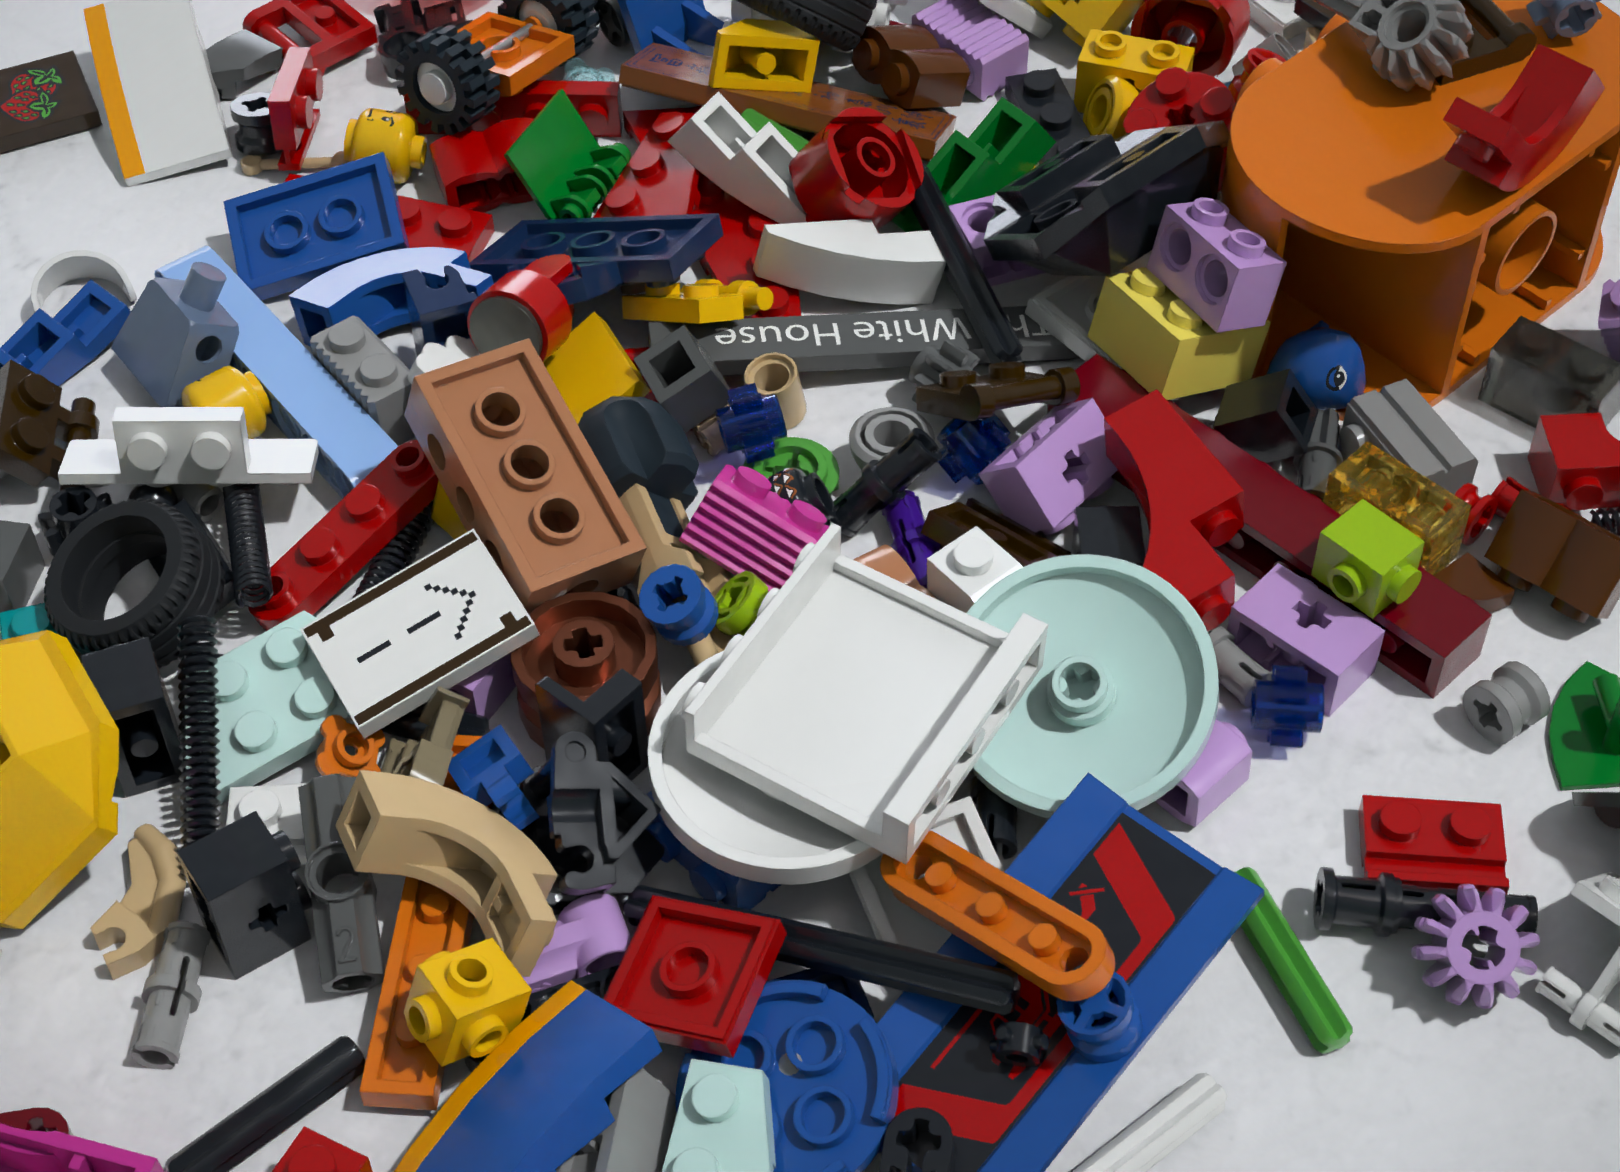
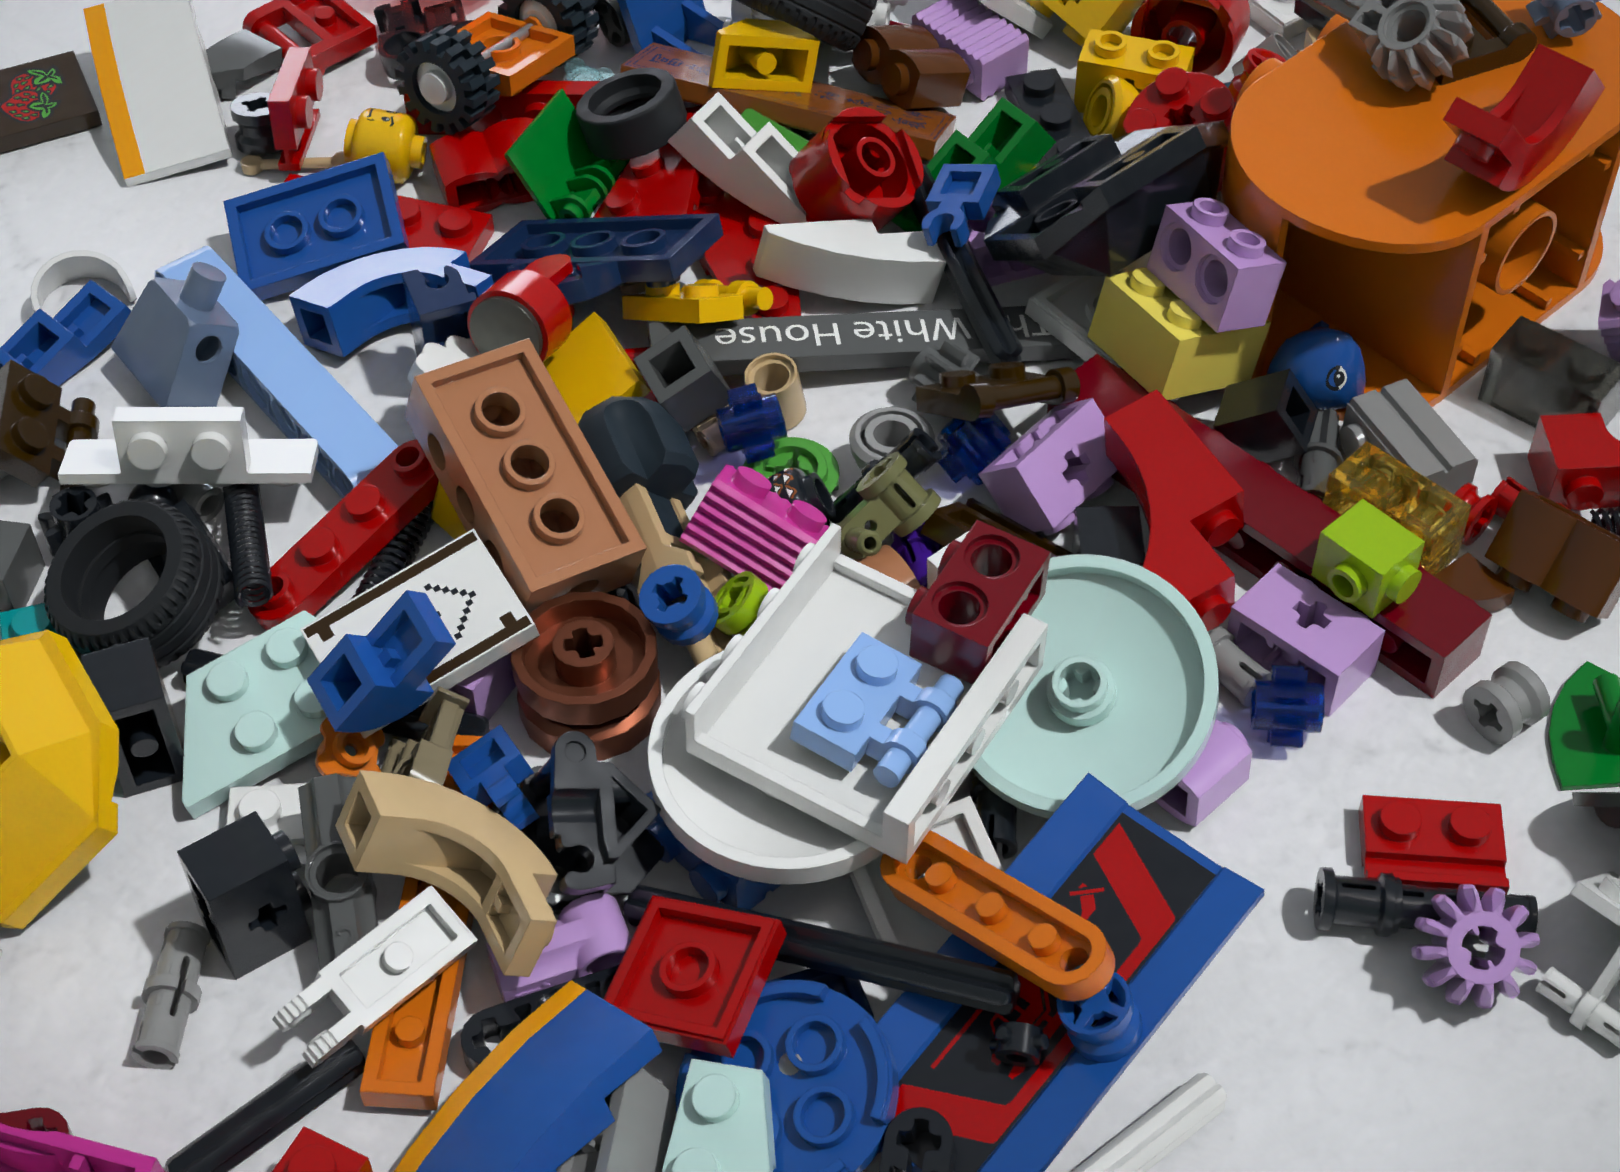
tan piece [90,824,187,980] -> none
black piece [177,615,222,876] -> none
yellow head [181,366,272,439] -> none
light grey brick [310,316,415,446] -> none
yellow brick [403,937,532,1067] -> none
black panel [535,669,648,781] -> none
bright green axle [1235,867,1353,1054] -> none
none -> white hinge [272,885,478,1068]
none -> blue brick [307,590,456,733]
none -> black tyre [576,67,687,161]
none -> light blue plate [790,632,964,788]
none -> olive piece [835,452,941,559]
none -> dark red brick [905,520,1051,685]
none -> blue plate [921,164,1001,247]

